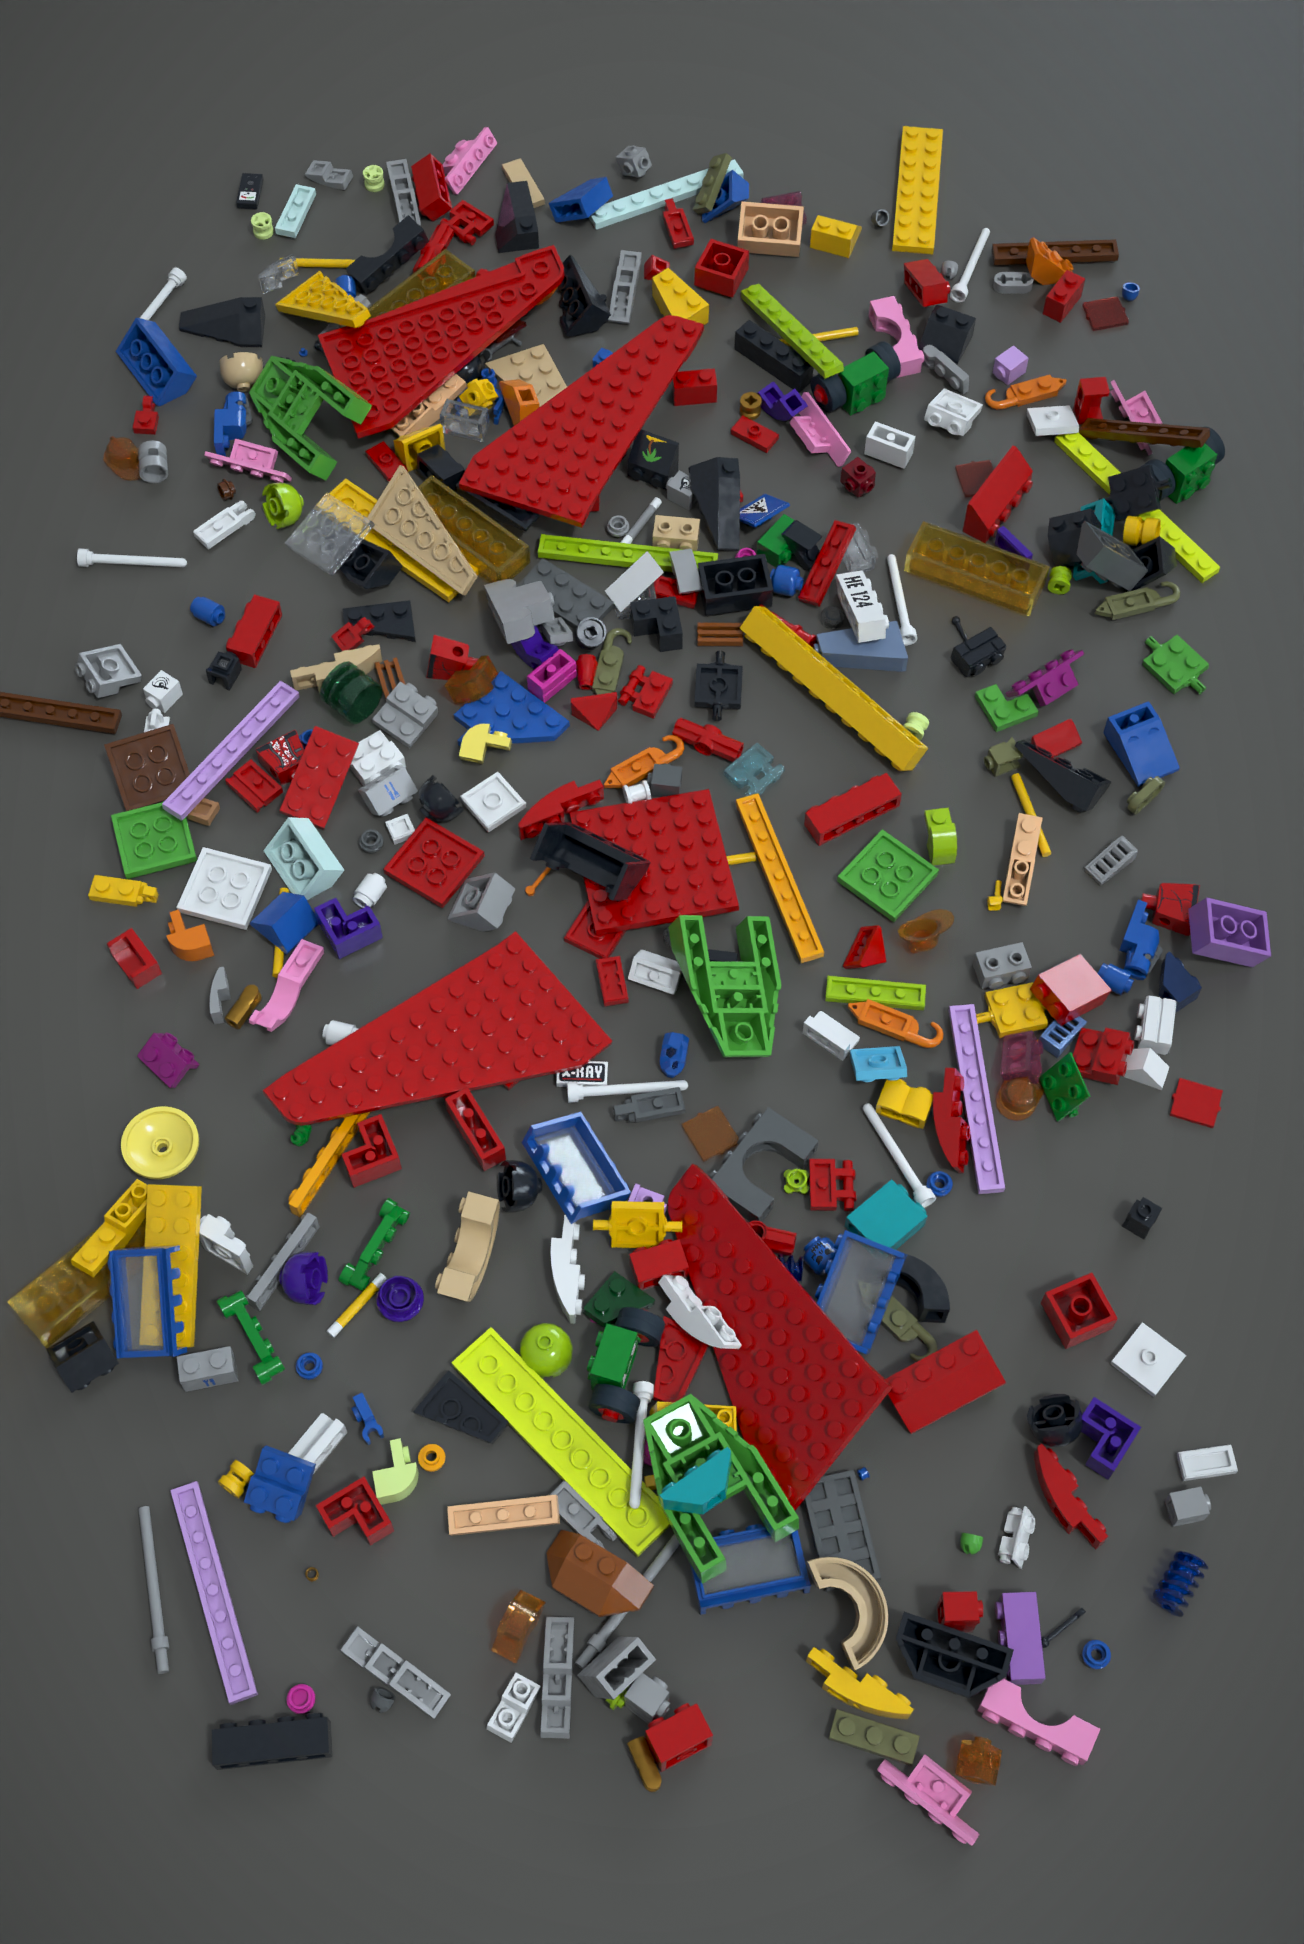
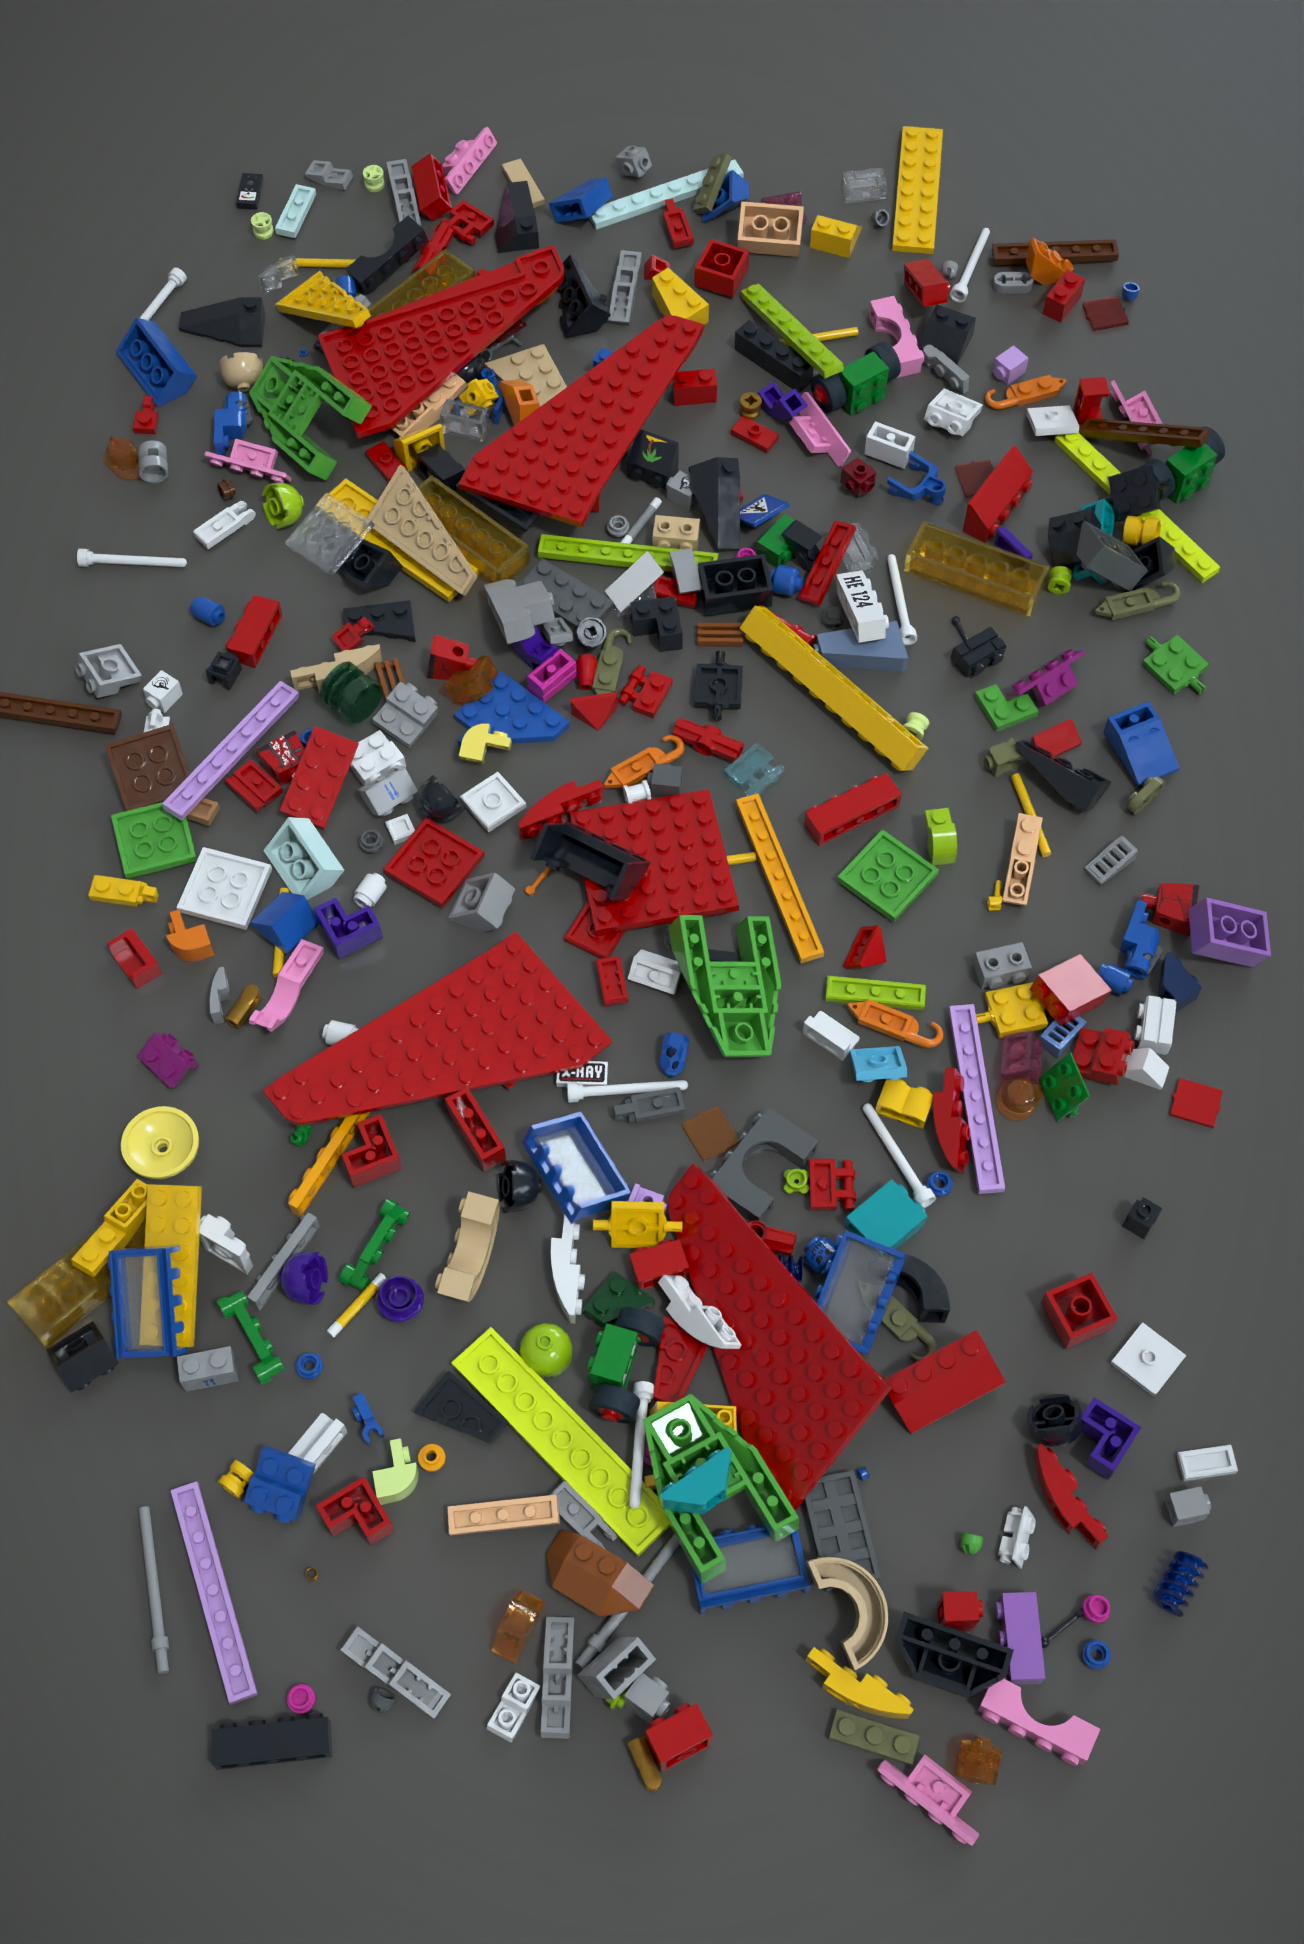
clear orange piece [898,909,954,953] -> none
none -> clear brick [841,168,887,203]
none -> blue piece [887,451,946,505]
none -> dark pink plate [1082,1595,1110,1624]

